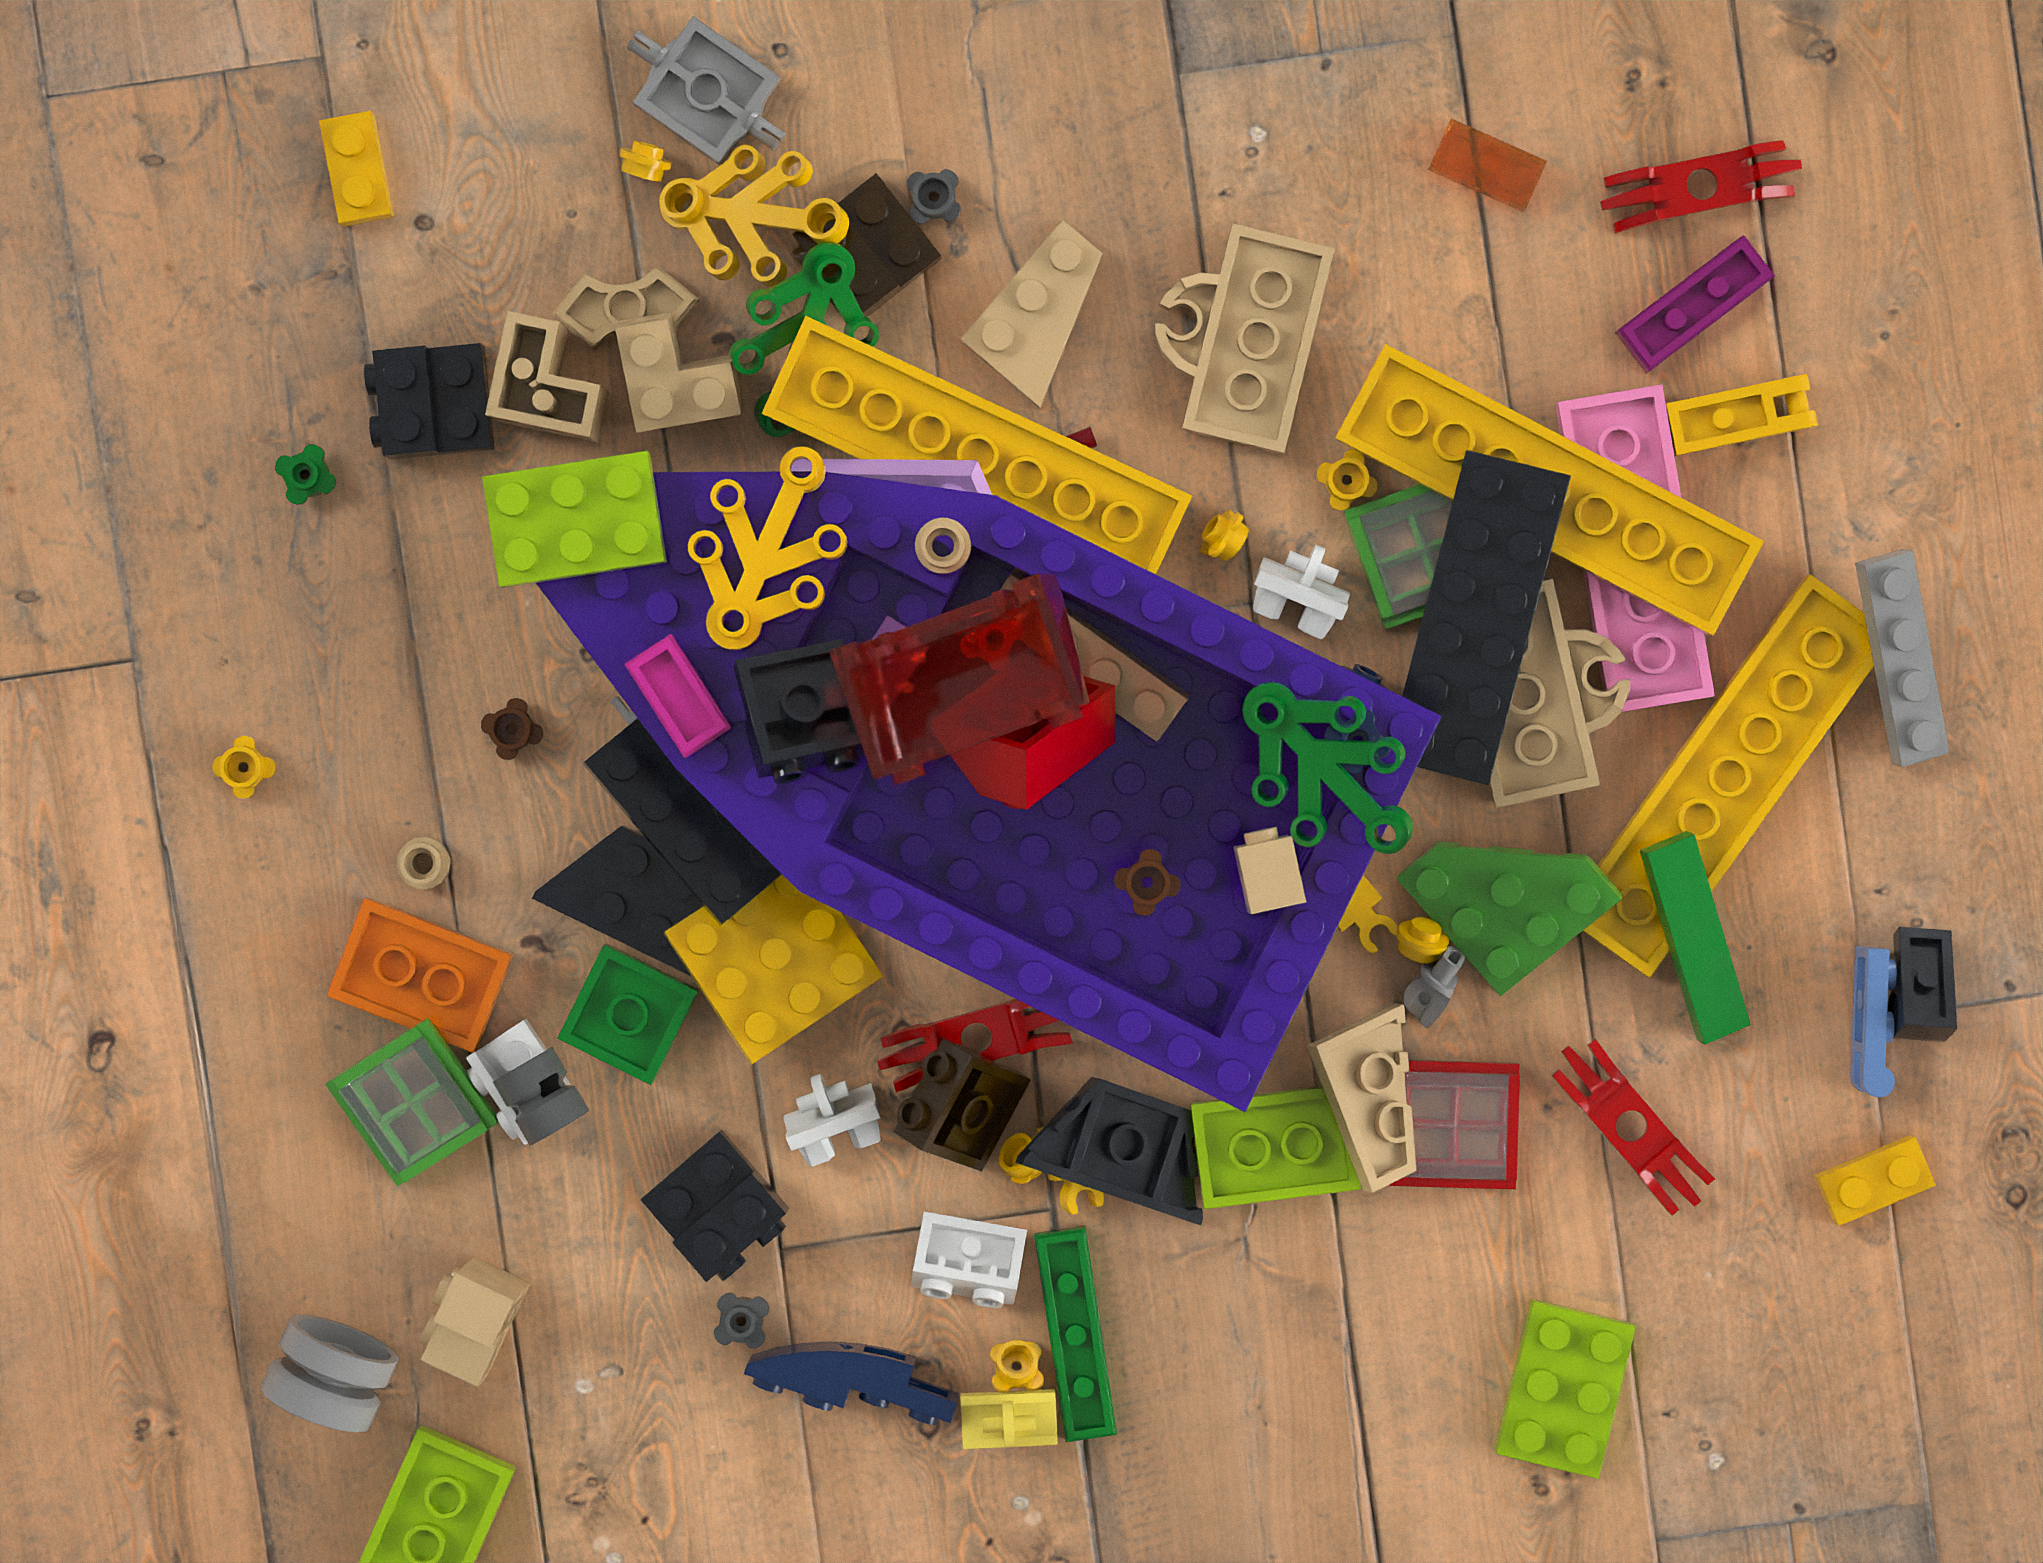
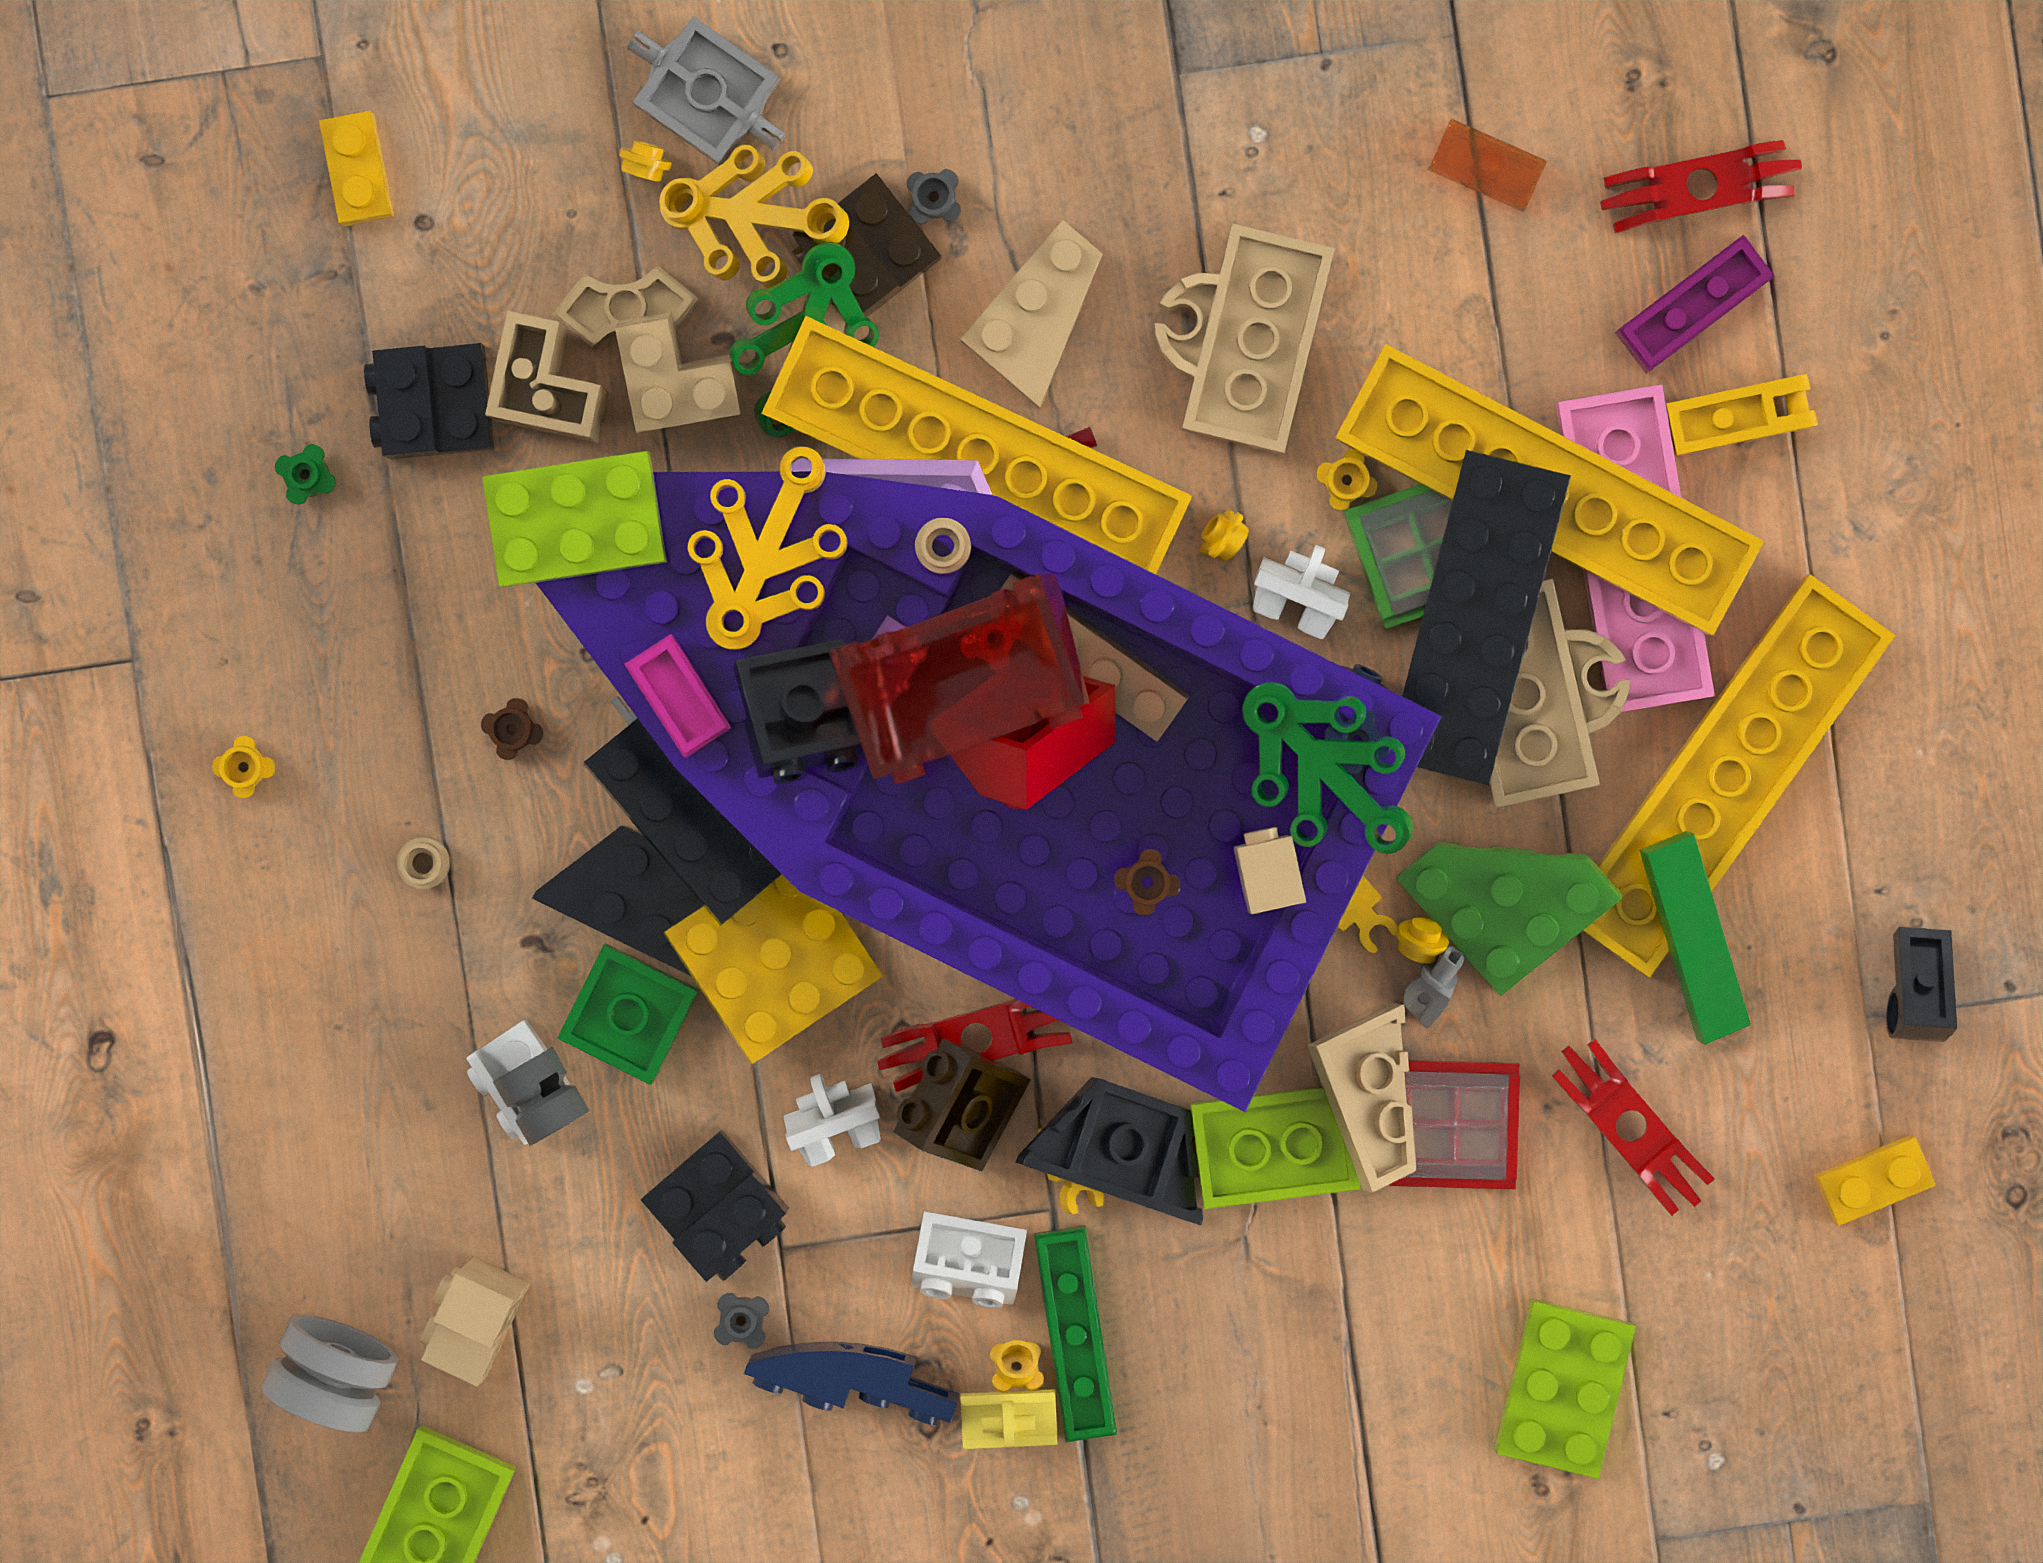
clear piece [325,1018,499,1186] -> none
orange plate [326,897,514,1053] -> none
yellow plate [999,1133,1042,1184] -> none
medium blue plate [1850,946,1897,1098] -> none
light grey plate [1855,549,1949,767] -> none

